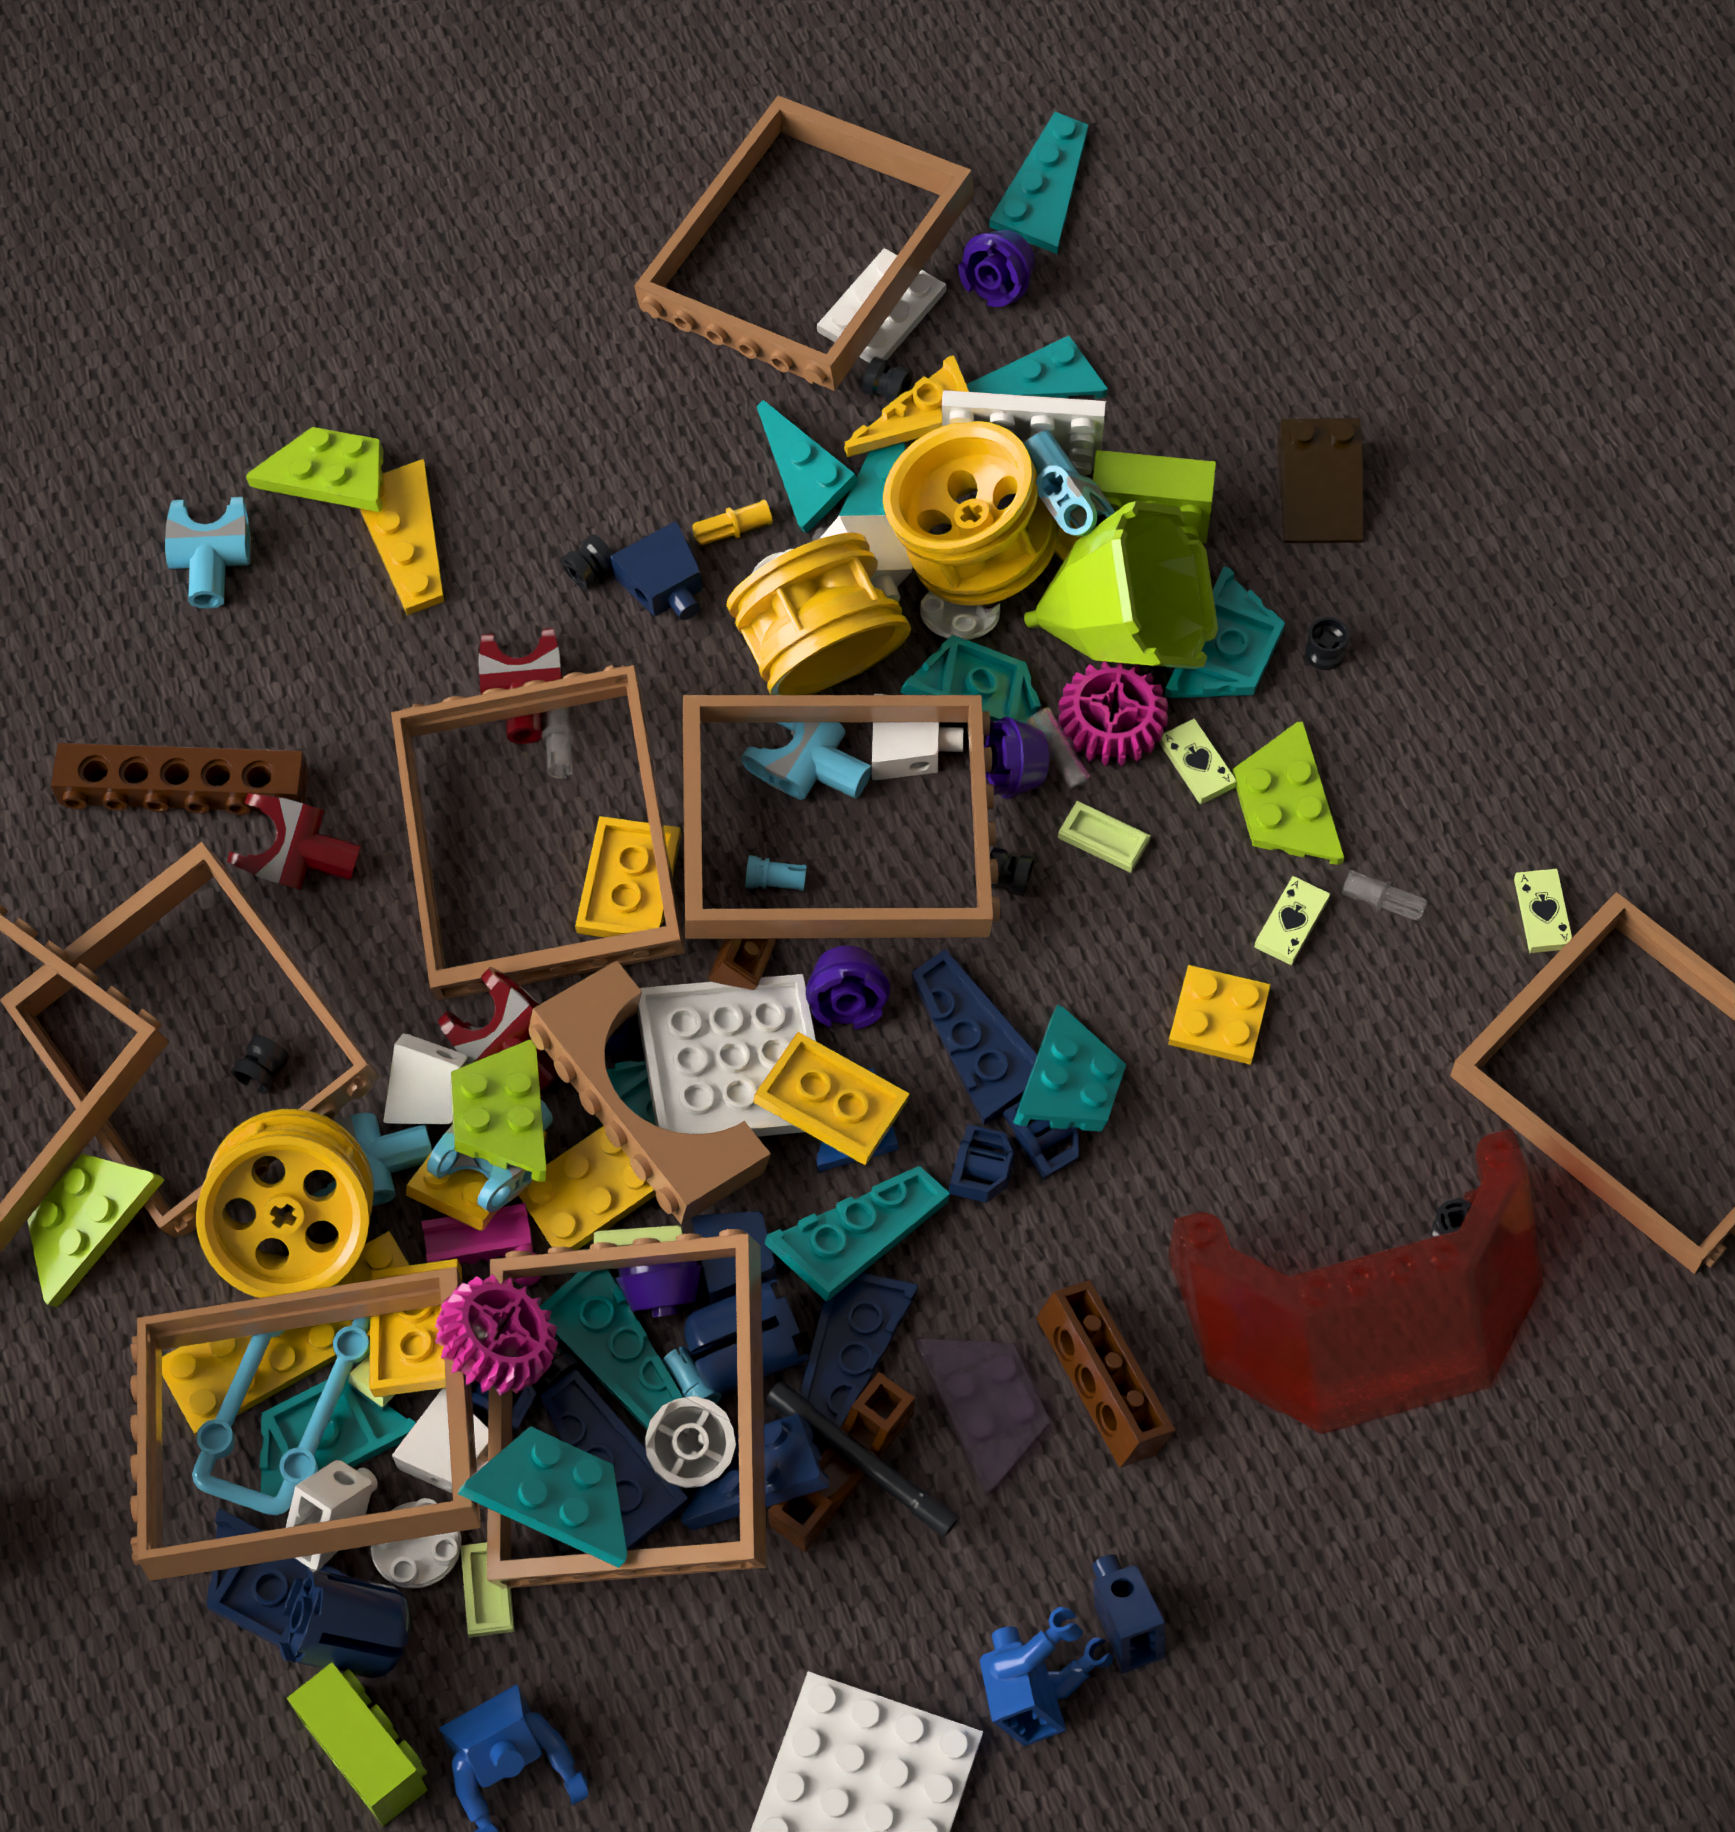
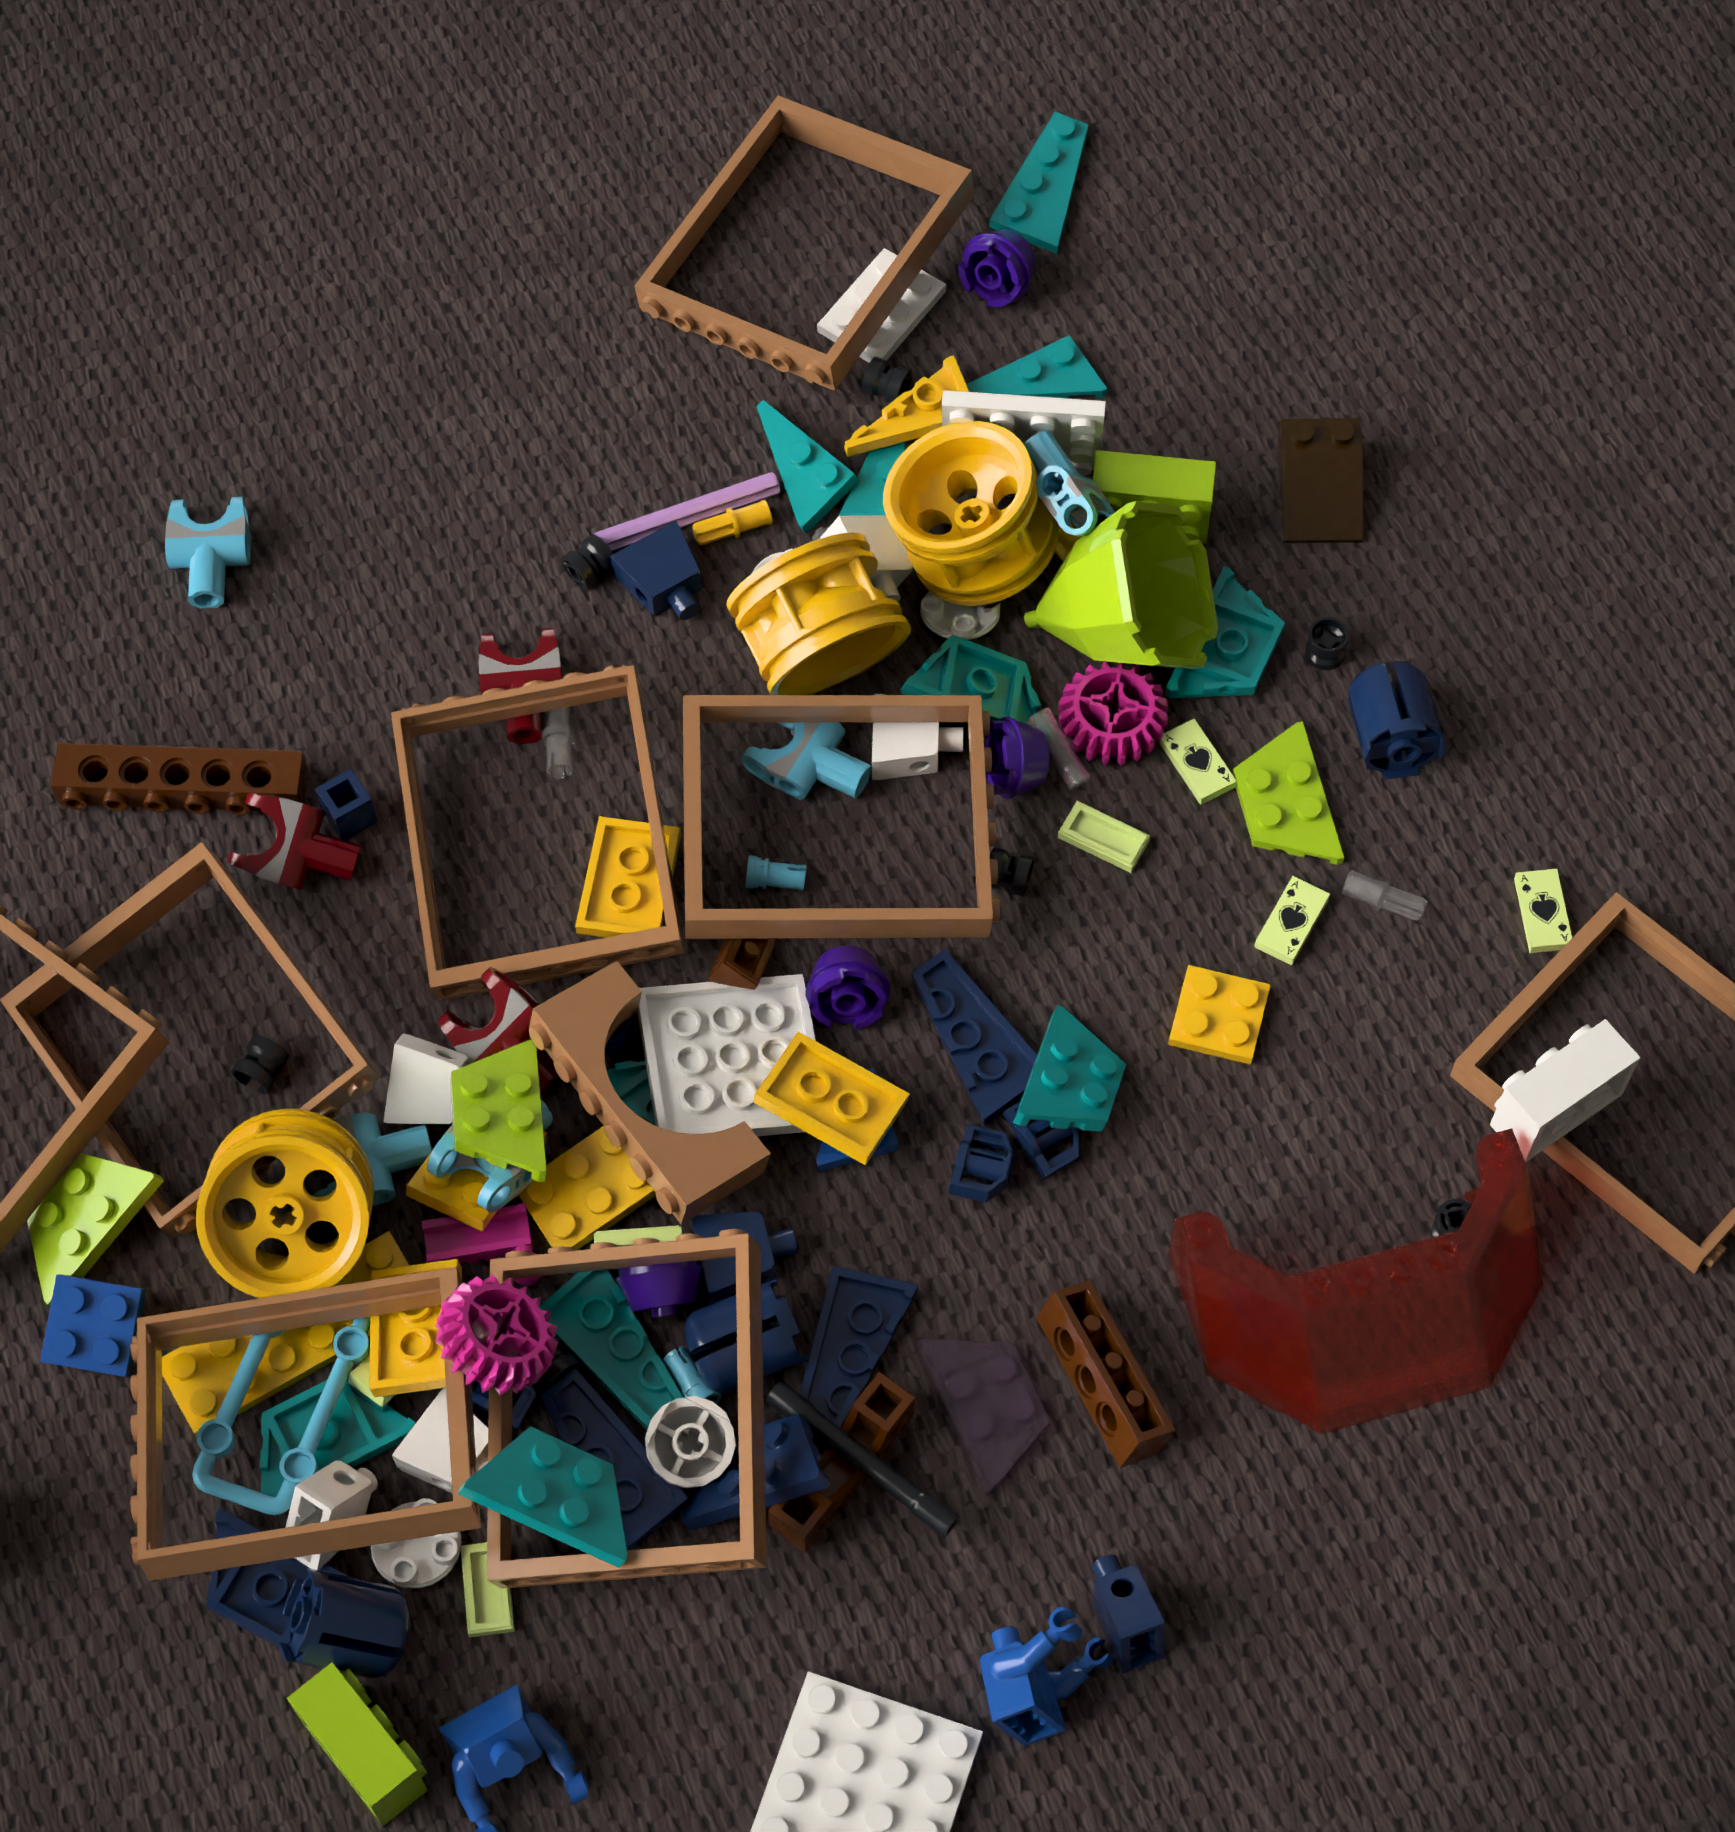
lime wing [246,427,384,512] -> none
yellow wing [359,459,444,615] -> none
teal wing [765,1166,950,1302] -> none
none -> blue plate [40,1274,146,1377]
none -> dark blue brick [315,769,378,841]
none -> lavender axle [594,472,780,551]
none -> dark blue cylinder [1348,661,1446,779]
none -> white brick [1490,1019,1640,1163]

